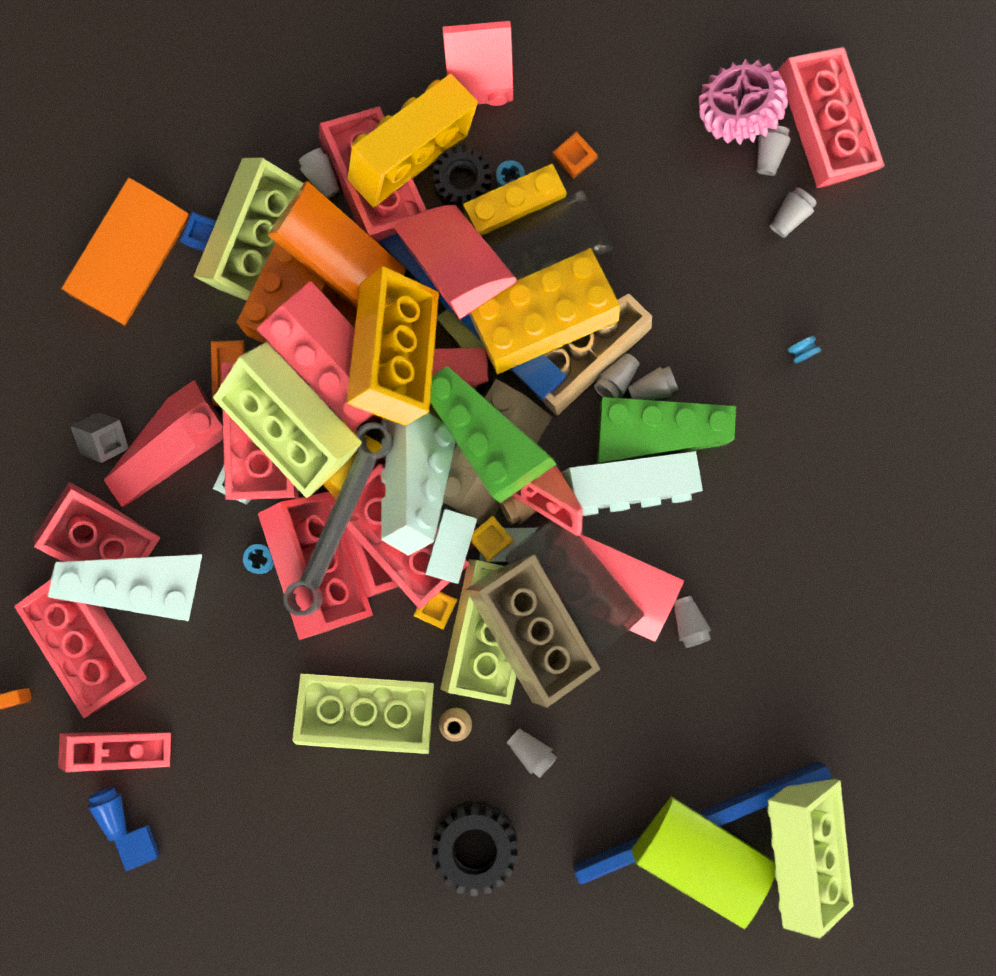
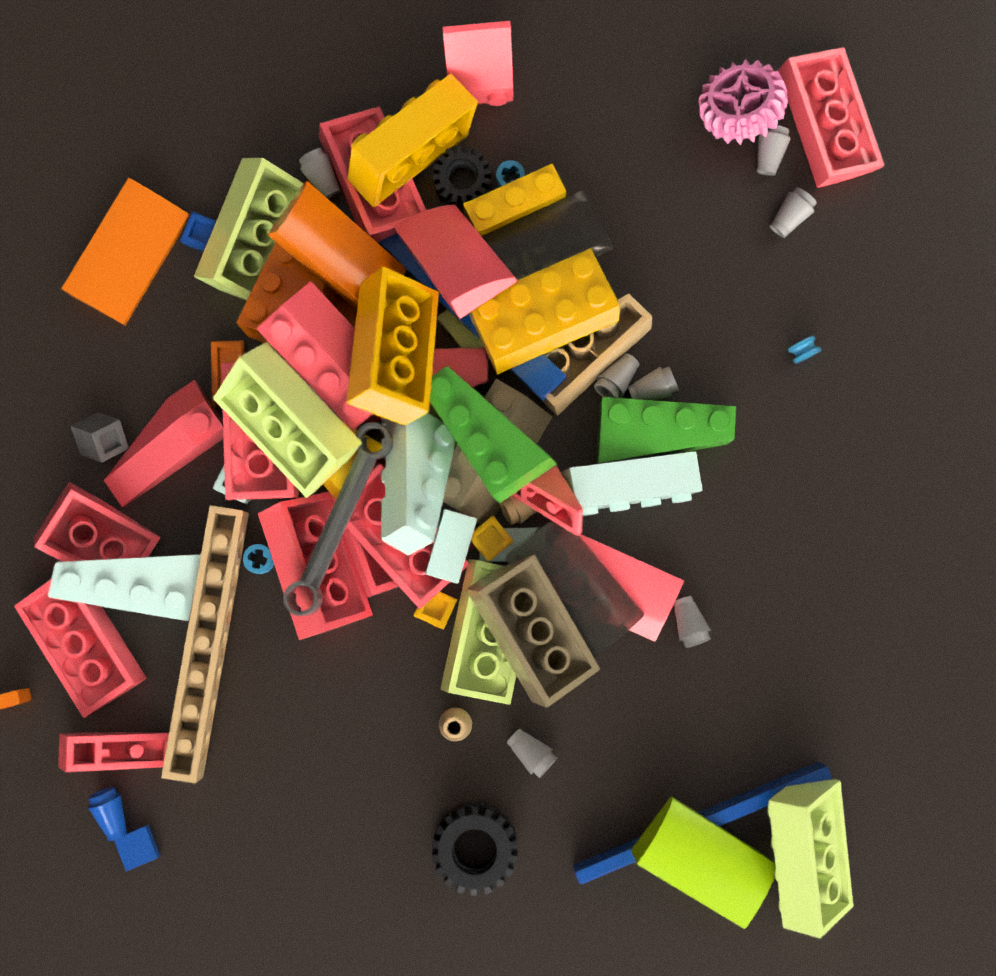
yellowish green slope [292,673,434,754] -> none
orange tile [552,131,598,179] -> none
none -> tan brick [161,505,249,783]

